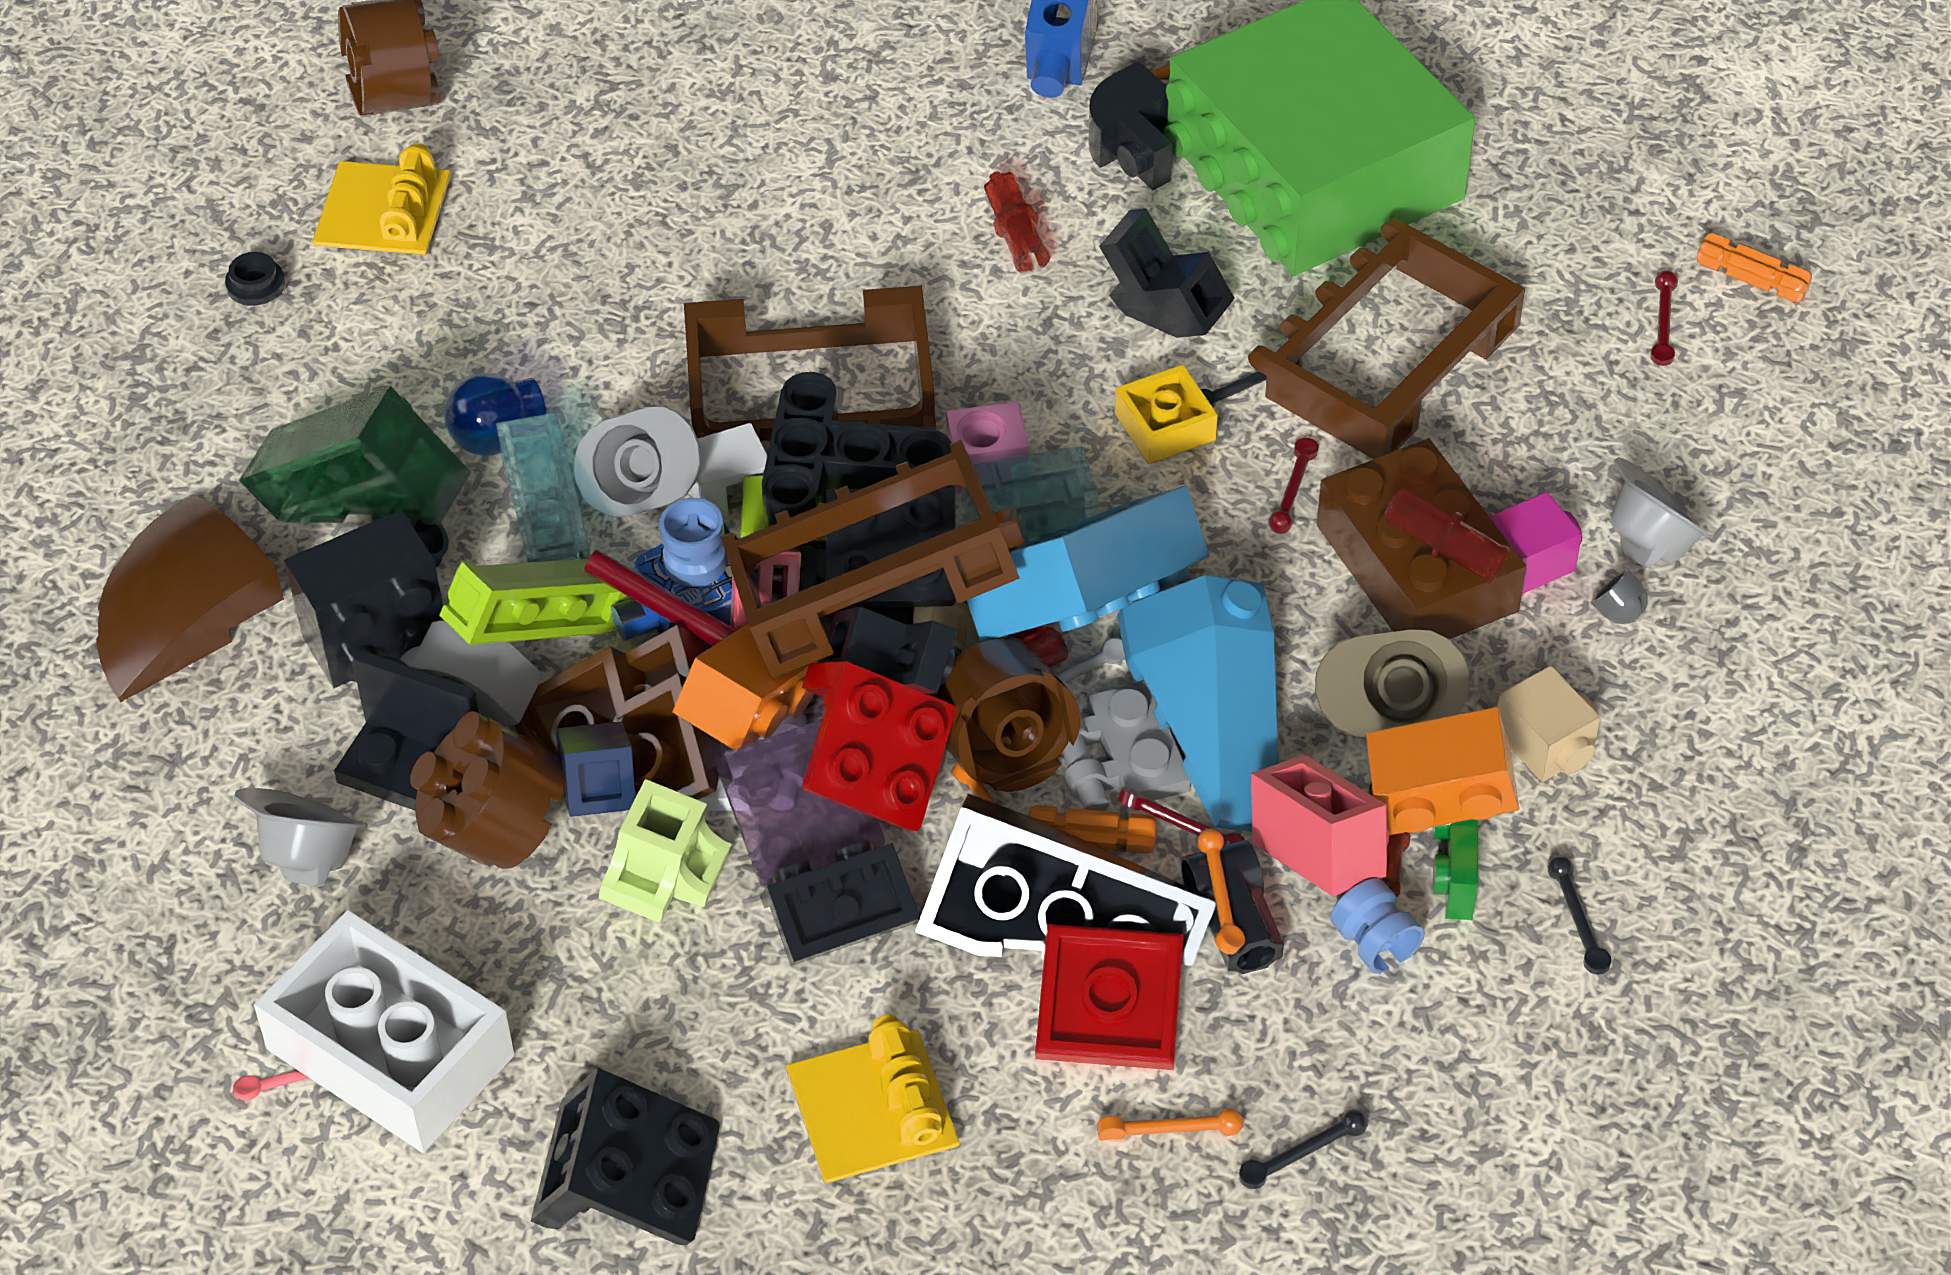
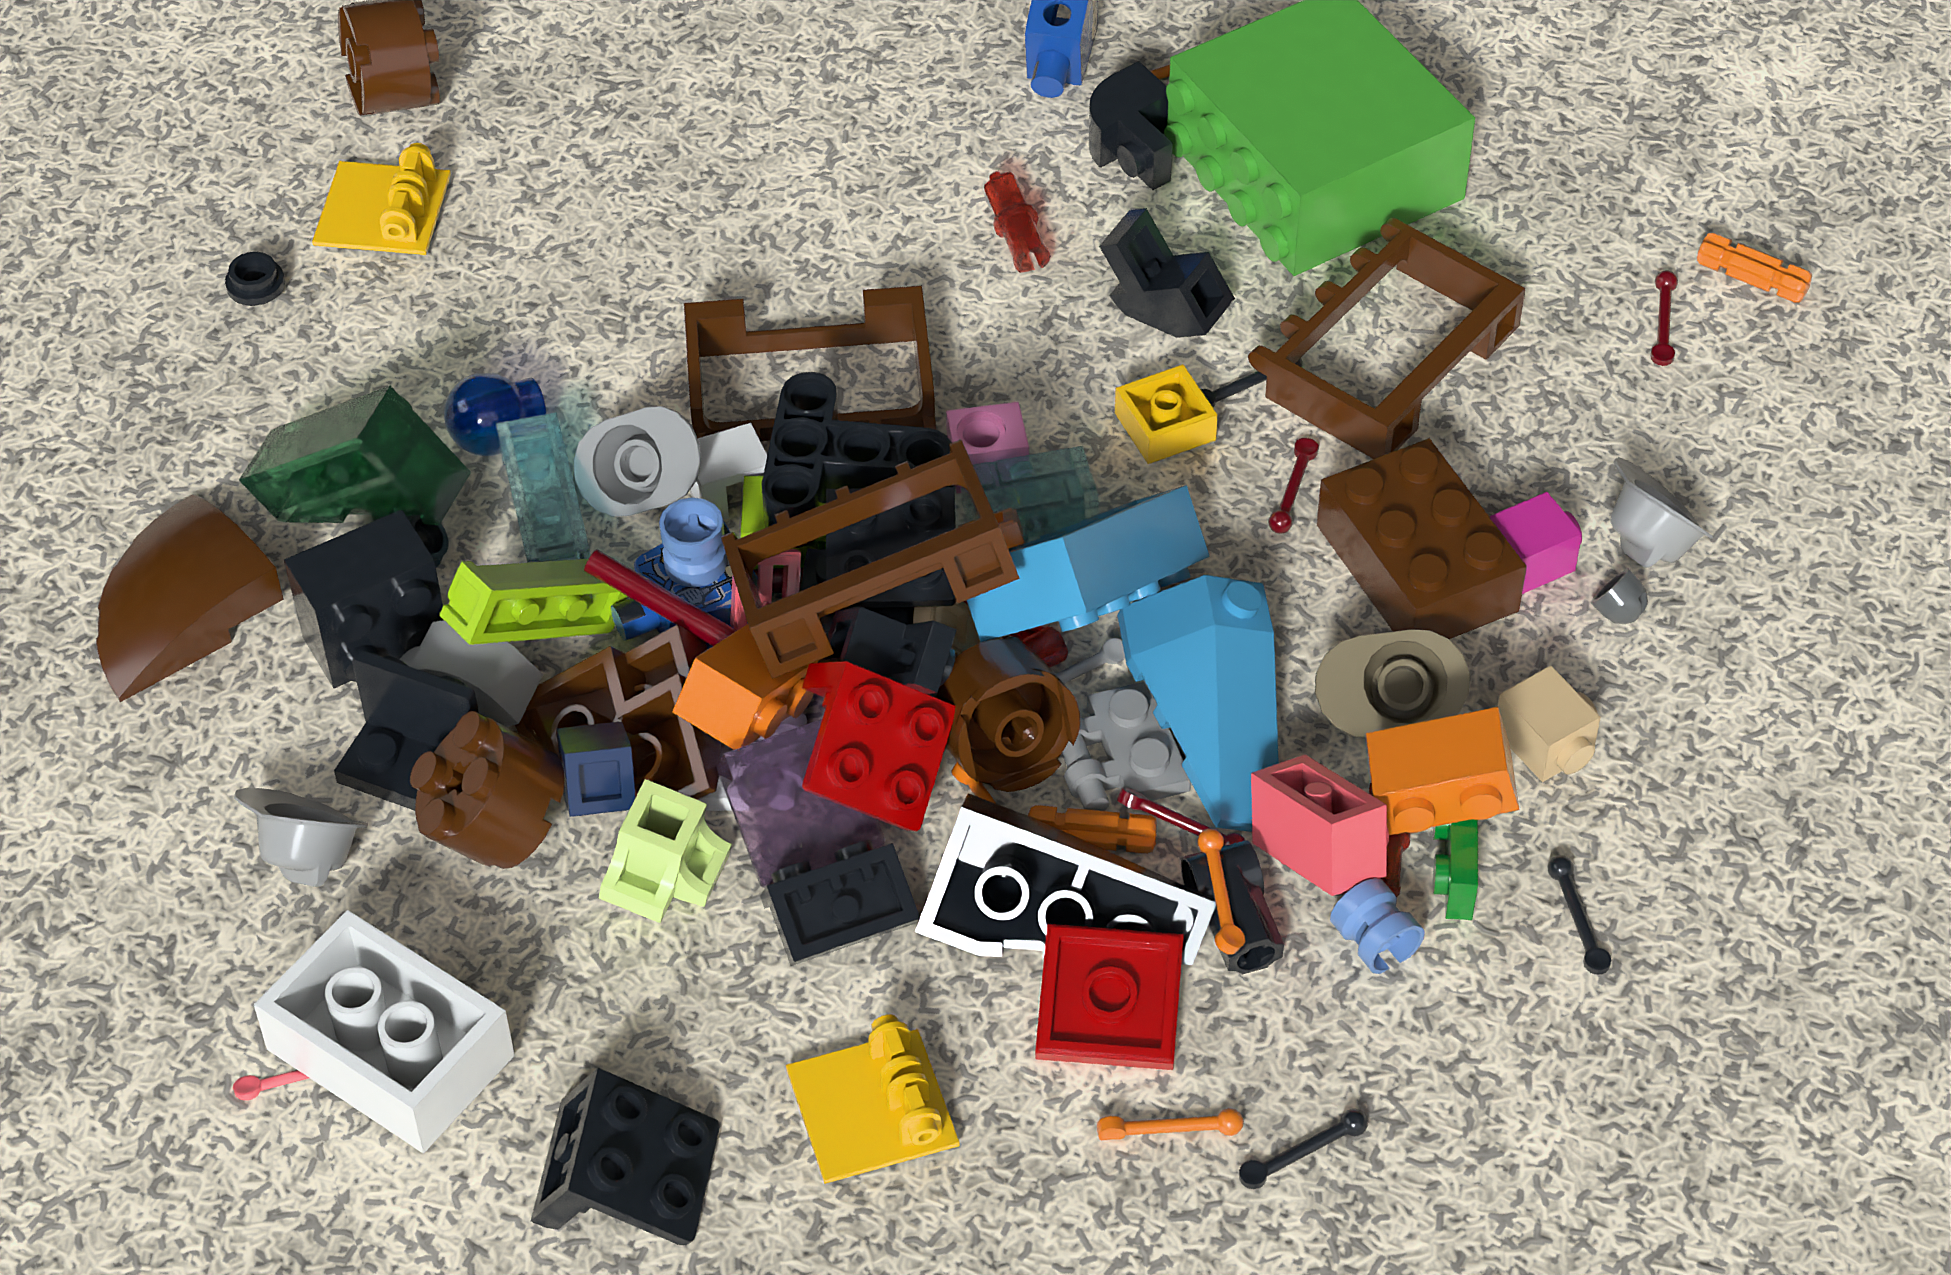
clear red axle [1384,488,1511,584] -> none

